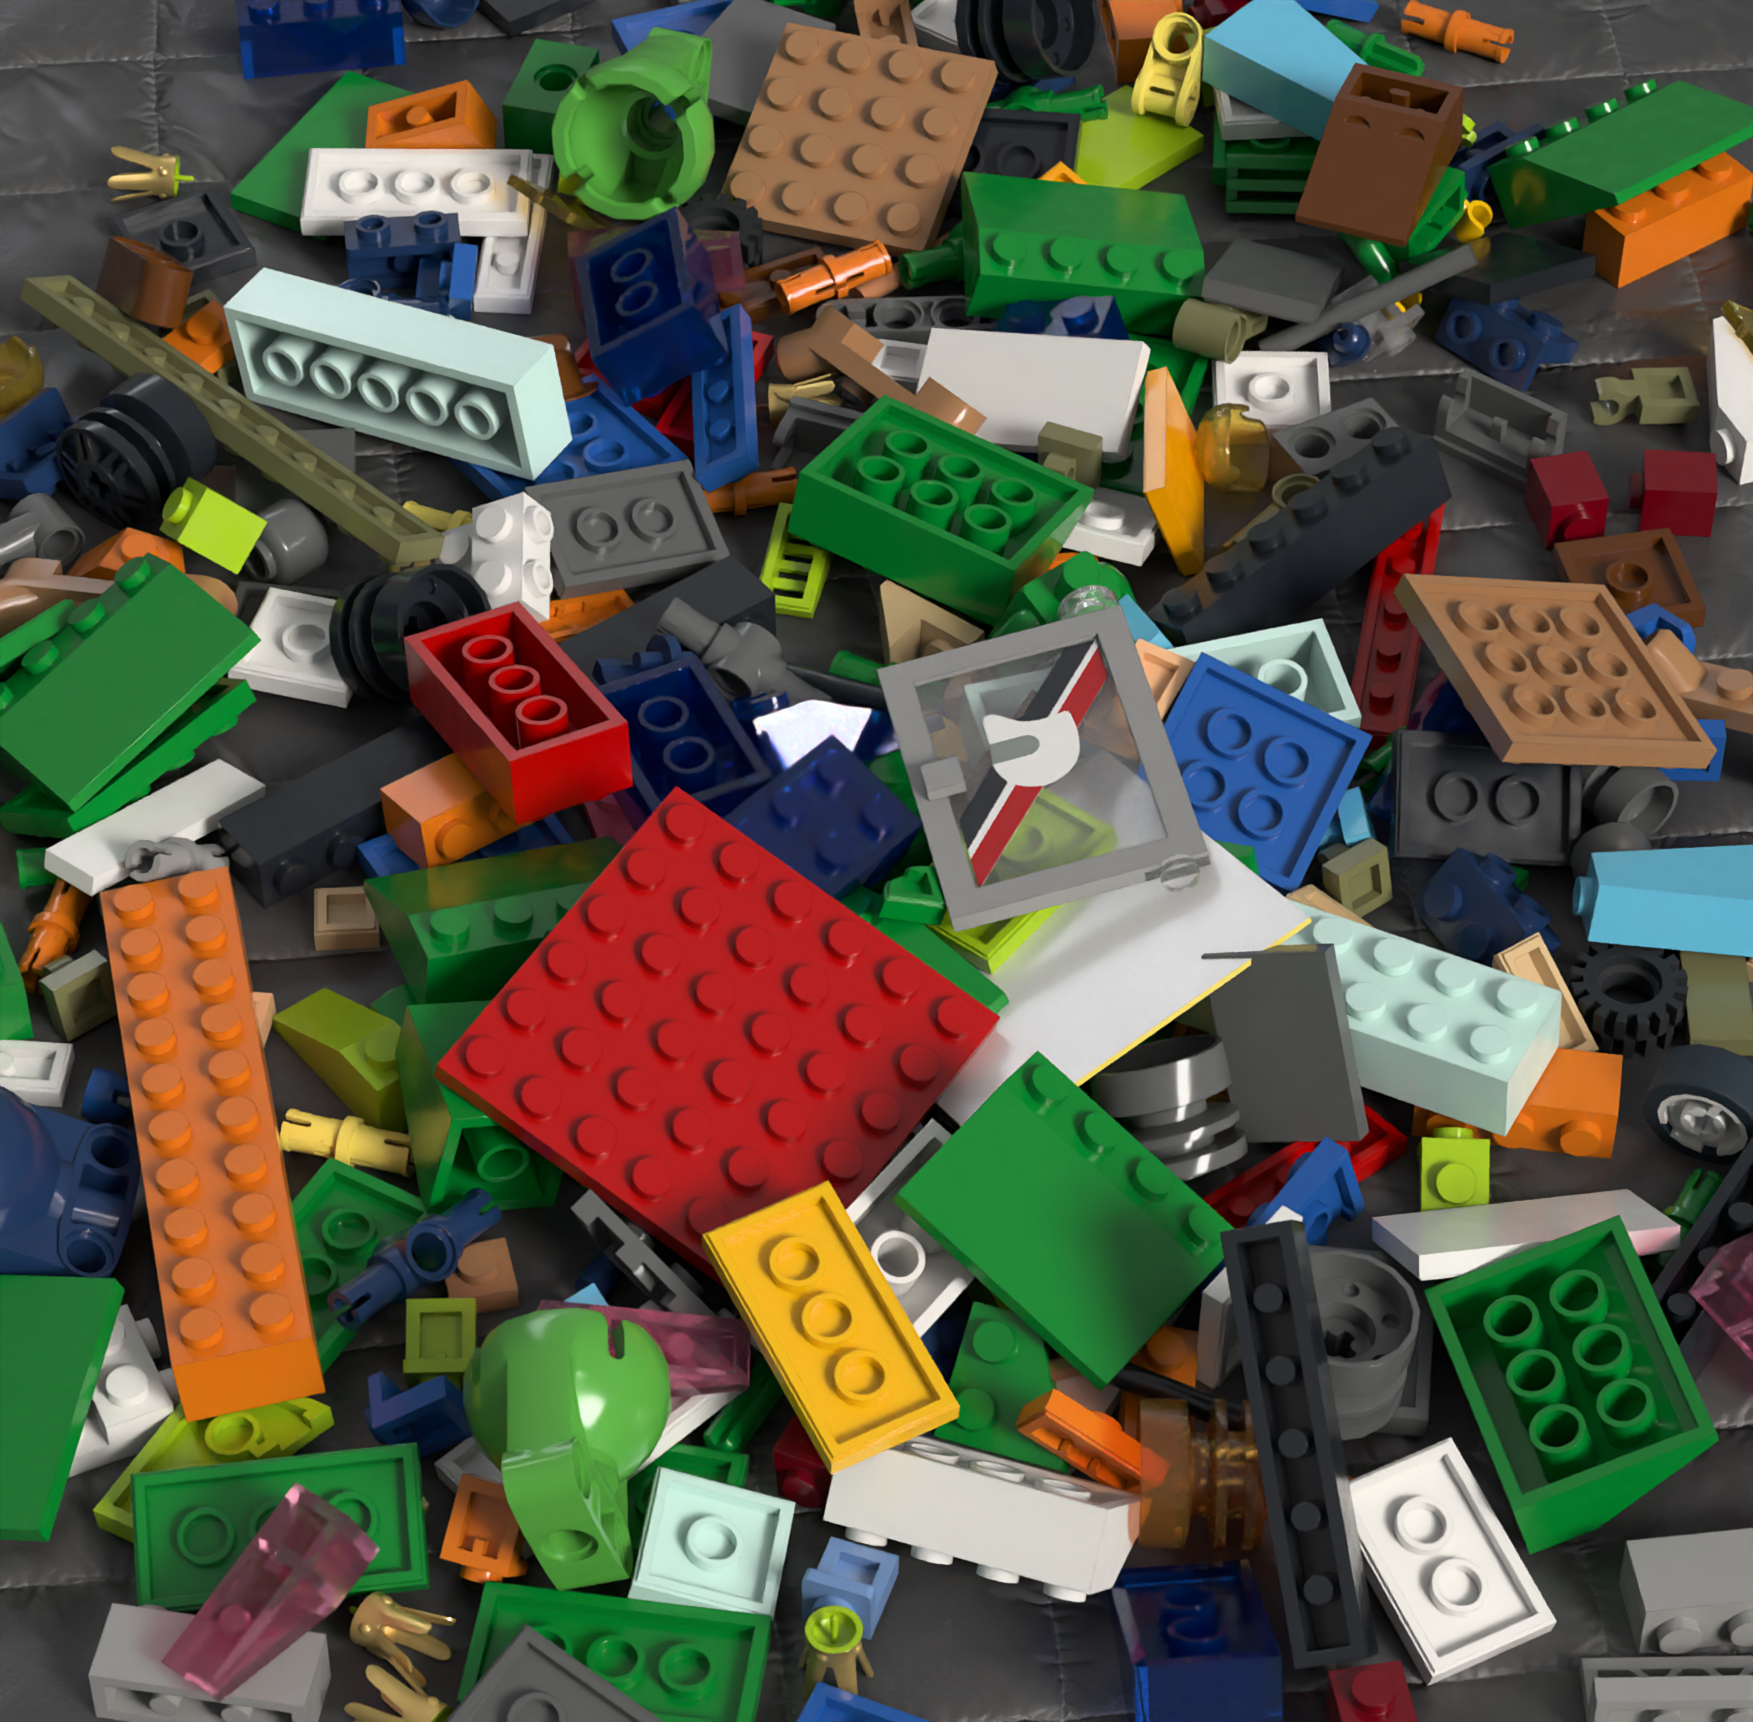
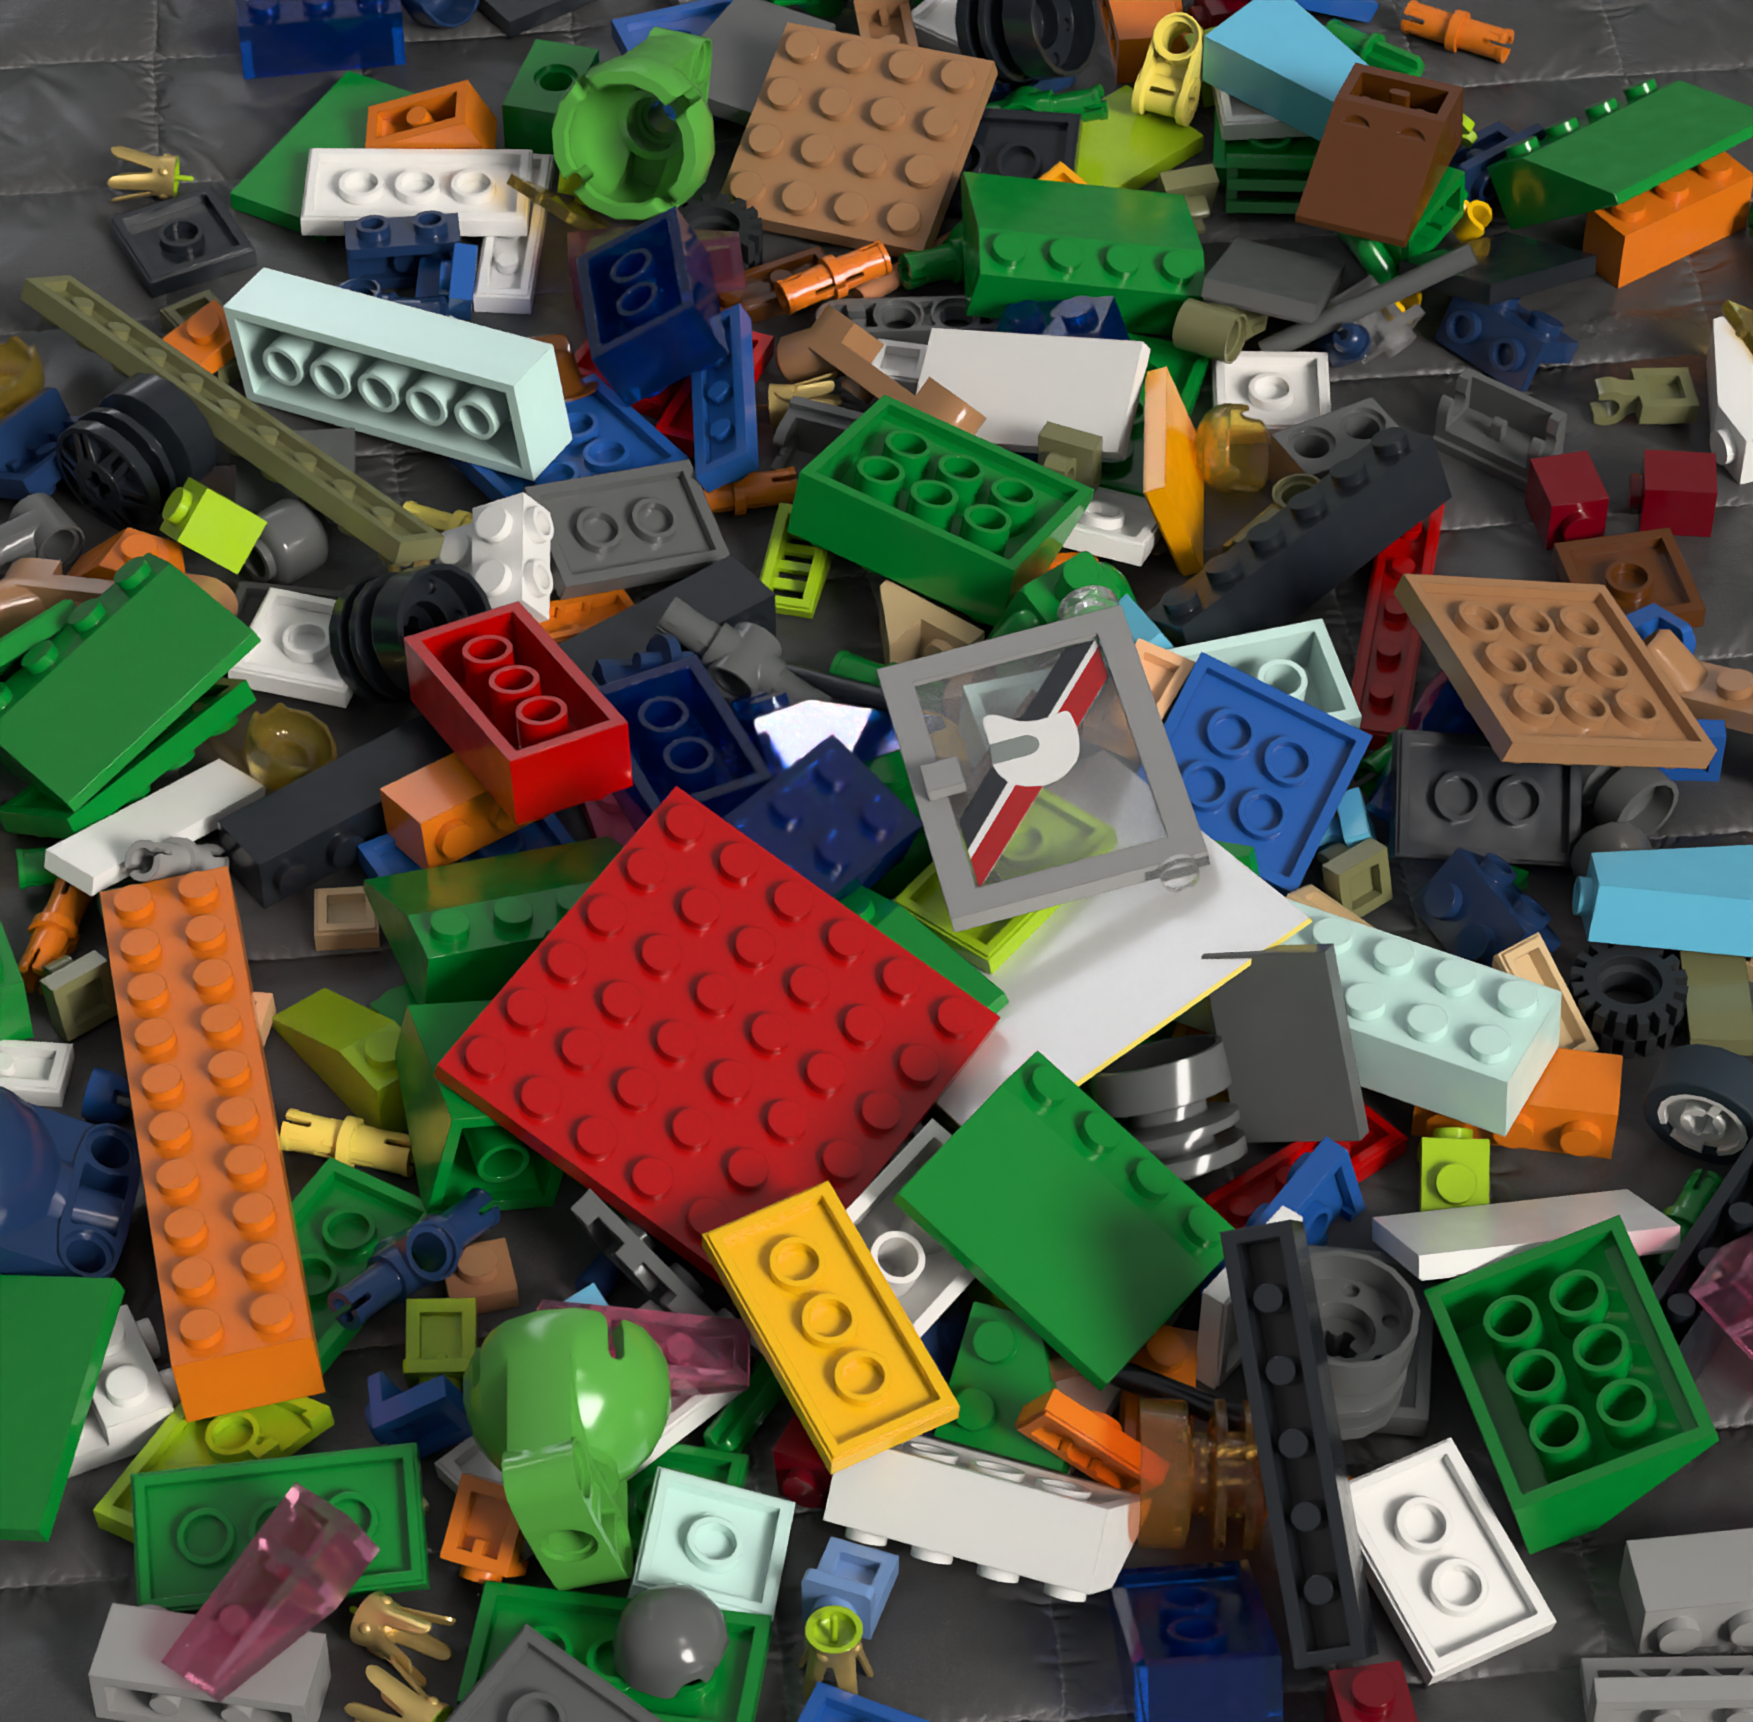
reddish brown beam [95,236,194,329] -> none
green tile [877,866,947,926] -> none
none -> clear yellow hair [242,703,337,792]
none -> dark grey hair [611,1583,730,1699]
none -> olive tile [1155,163,1219,234]

